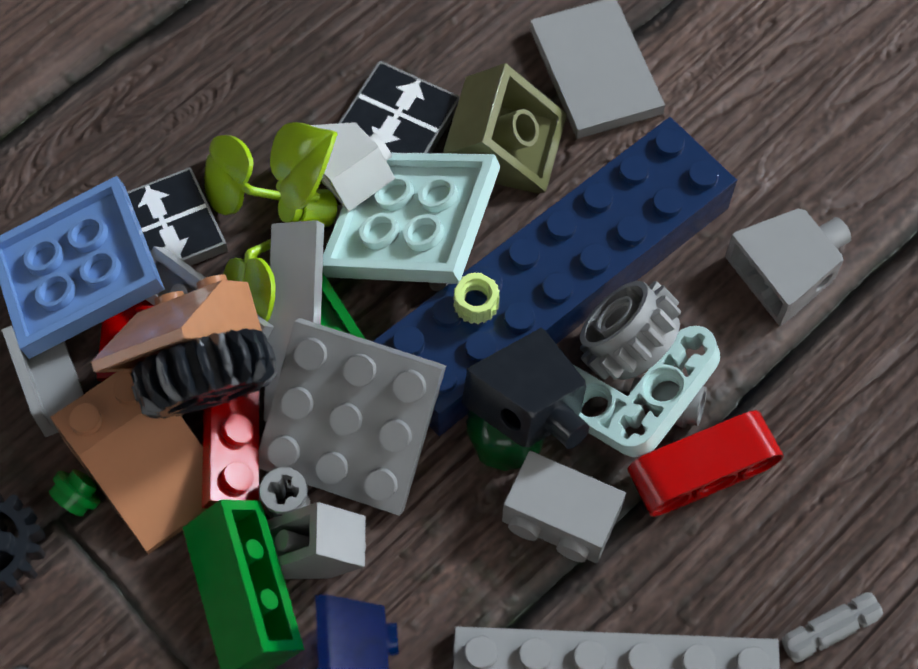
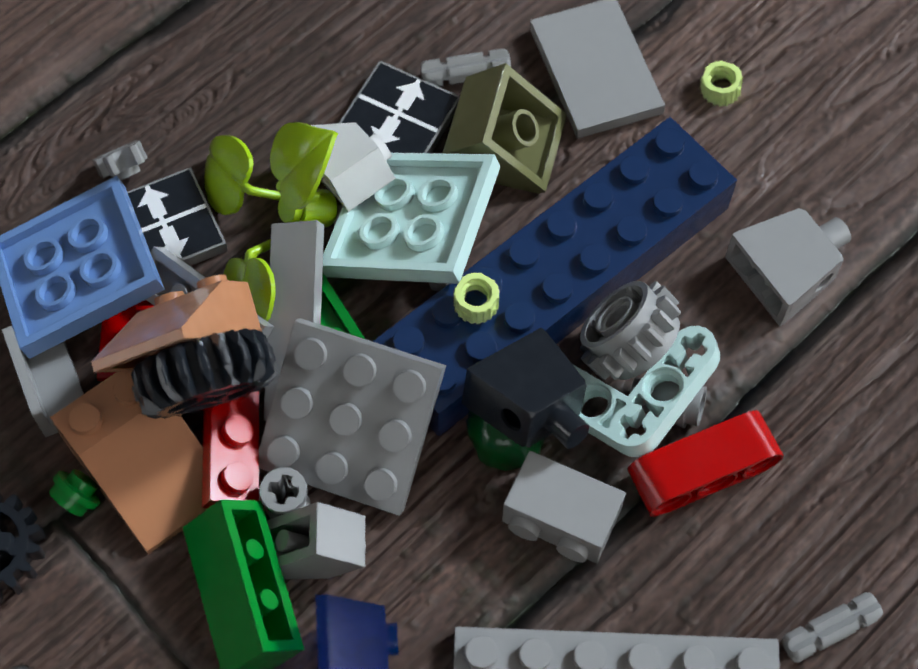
none -> light grey plate [92,140,148,180]
none -> light grey axle [421,48,511,86]
none -> yellowish green axle [700,61,743,106]

